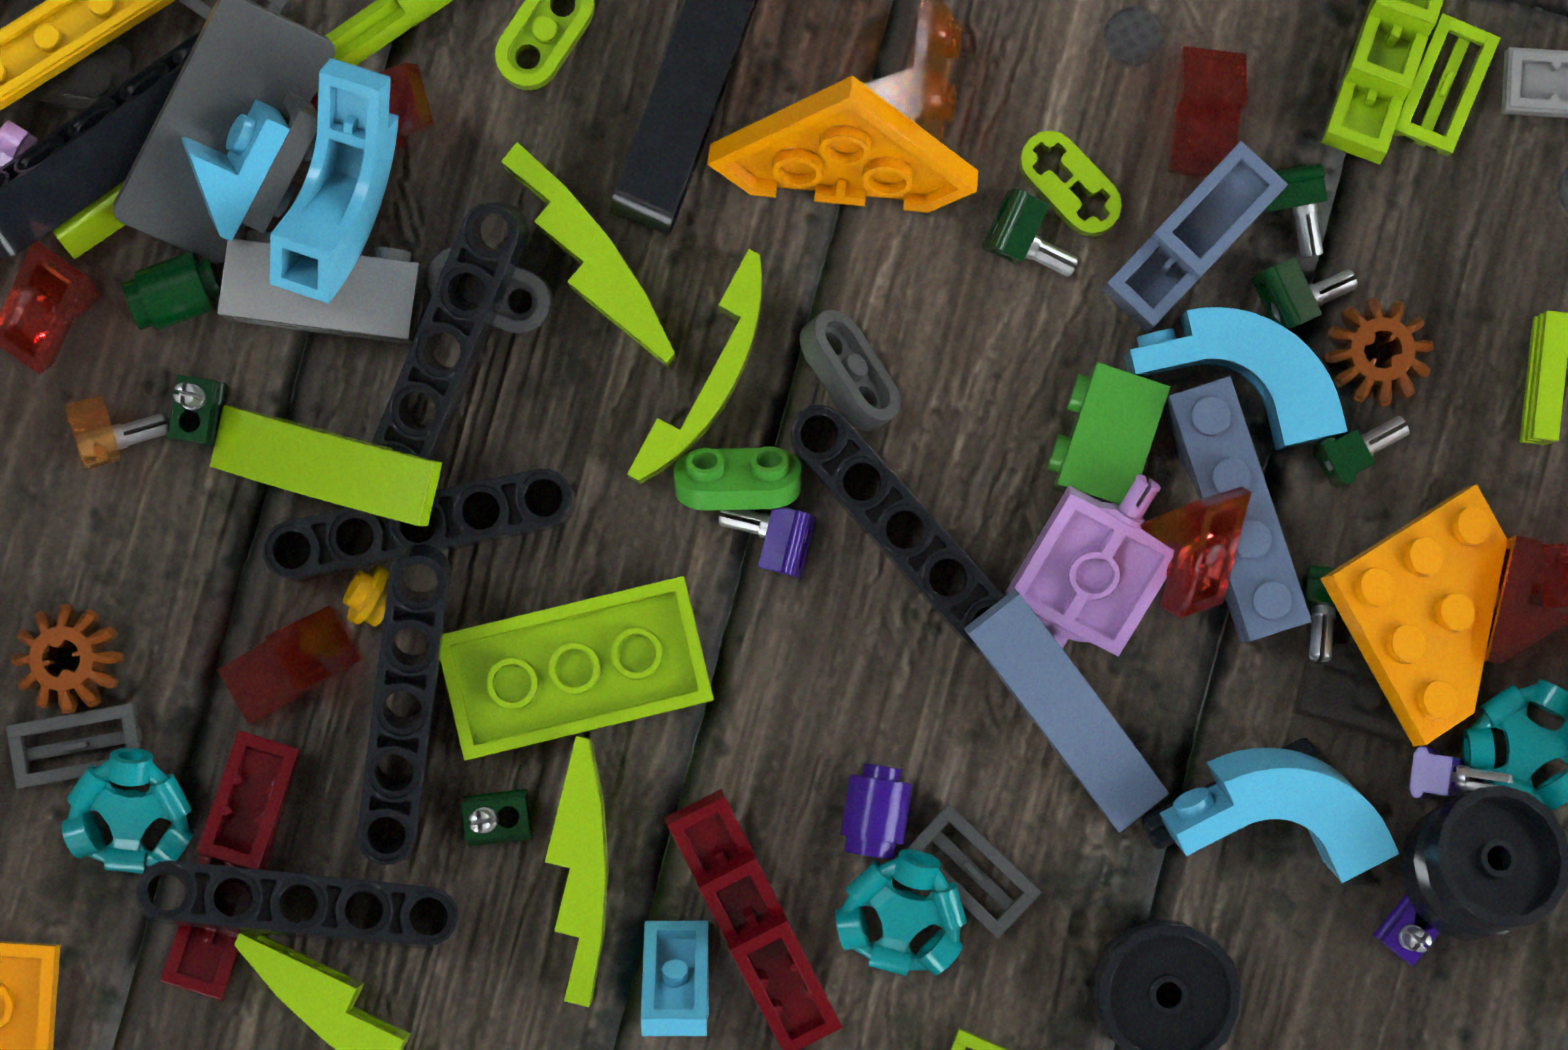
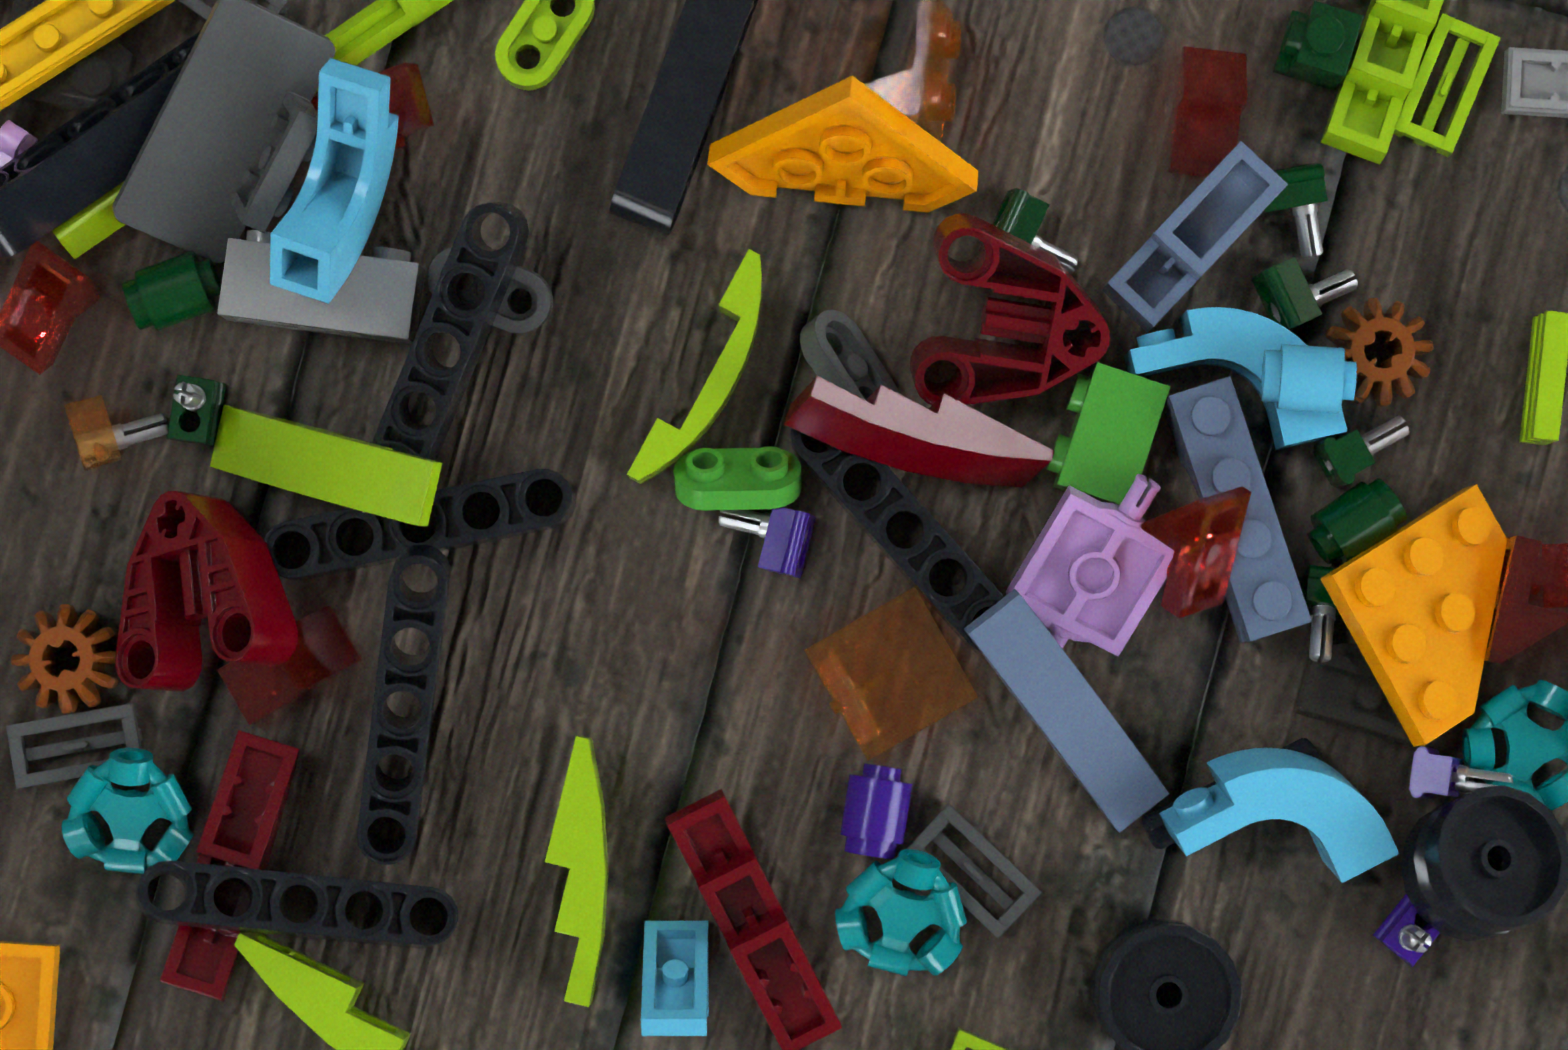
medium azure slope [181,99,290,242] -> none
yellow plate [343,564,390,627] -> none
lime plate [440,576,714,761] -> none
dark green piece [462,789,533,846] -> none
lime slope [501,142,677,368] -> none
lime beam [1019,130,1122,237] -> none
none -> dark red connector [115,491,298,692]
none -> dark red slope [784,376,1055,488]
none -> clear orange plate [804,587,978,761]
none -> dark red connector [910,213,1110,405]
none -> medium azure brick [1261,344,1357,413]
none -> dark green brick [1273,1,1364,90]
none -> dark green brick [1307,478,1407,565]

